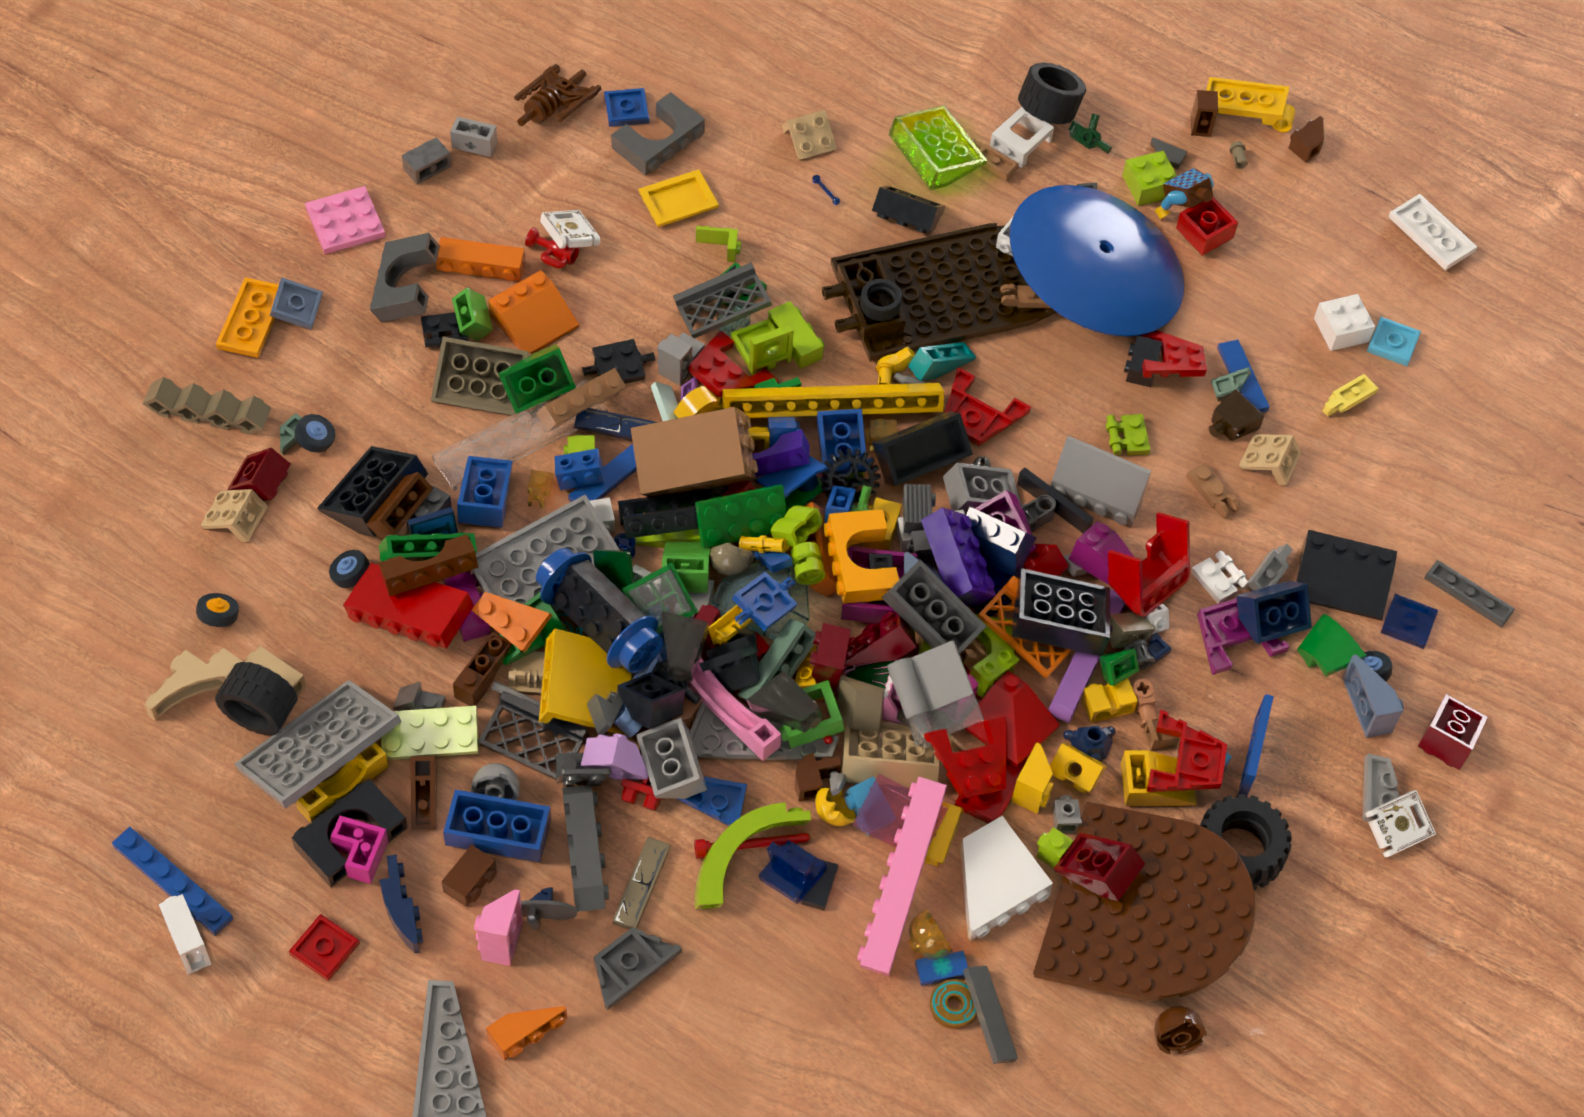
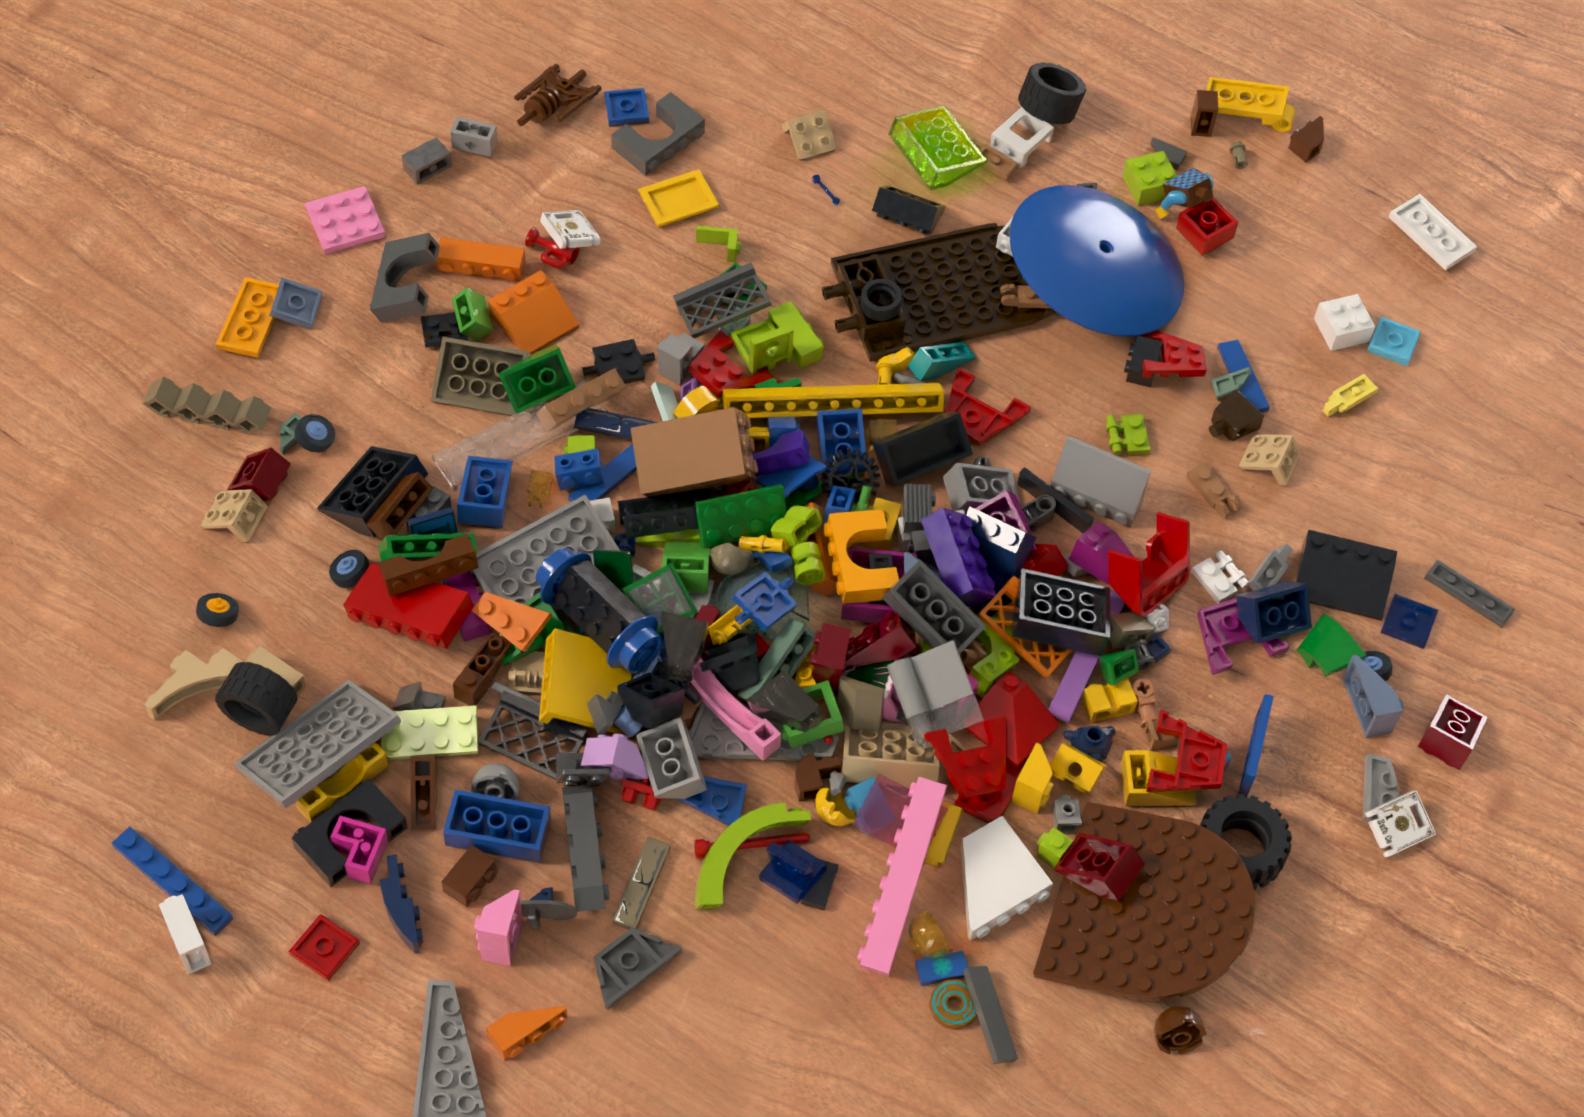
dark green piece [1068,113,1112,154] -> none

